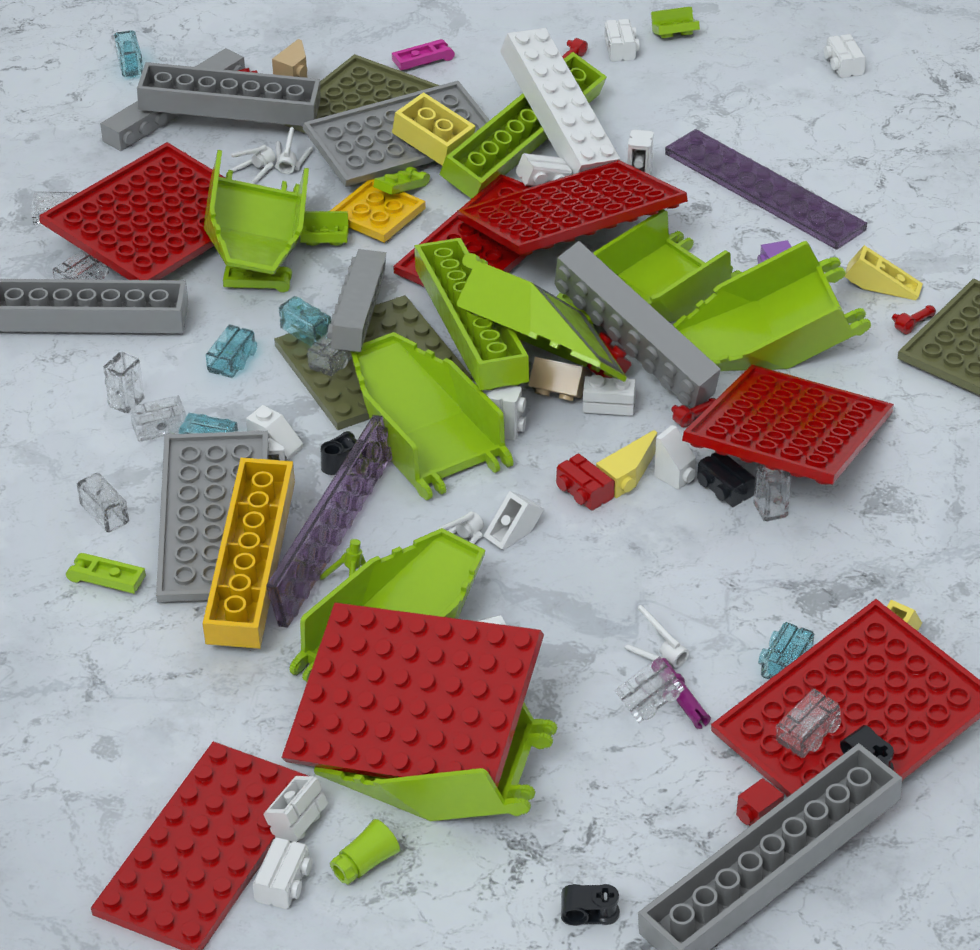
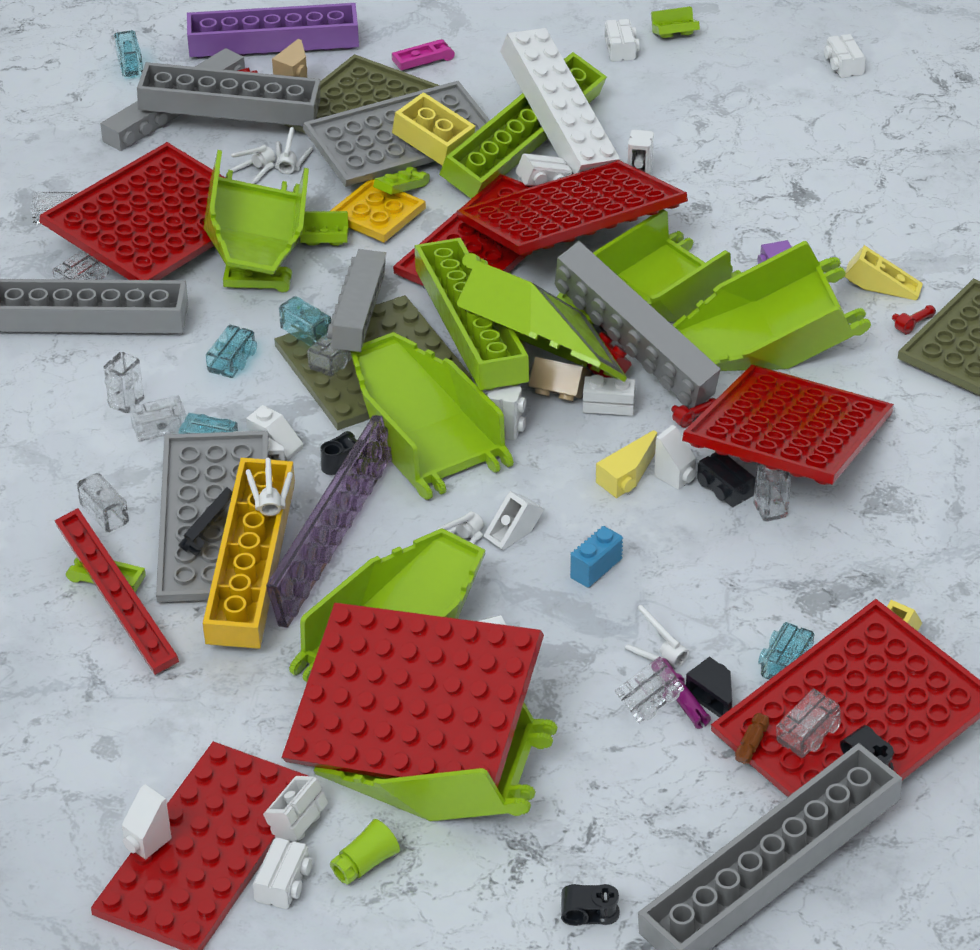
lime plant [319,539,366,580] -> none
red brick [556,453,615,511] -> none
red piece [562,38,588,59] -> none
clear purple plate [665,129,867,250] -> none
red brick [736,778,784,826] -> none
none -> red plate [54,508,179,675]
none -> white slope [122,784,172,860]
none -> black hinge [178,487,233,555]
none -> medium lavender brick [187,3,359,58]
none -> white plant [246,458,293,516]
none -> dark azure brick [570,526,624,588]
none -> black slope [686,656,732,718]
none -> dark orange axle [735,713,769,764]

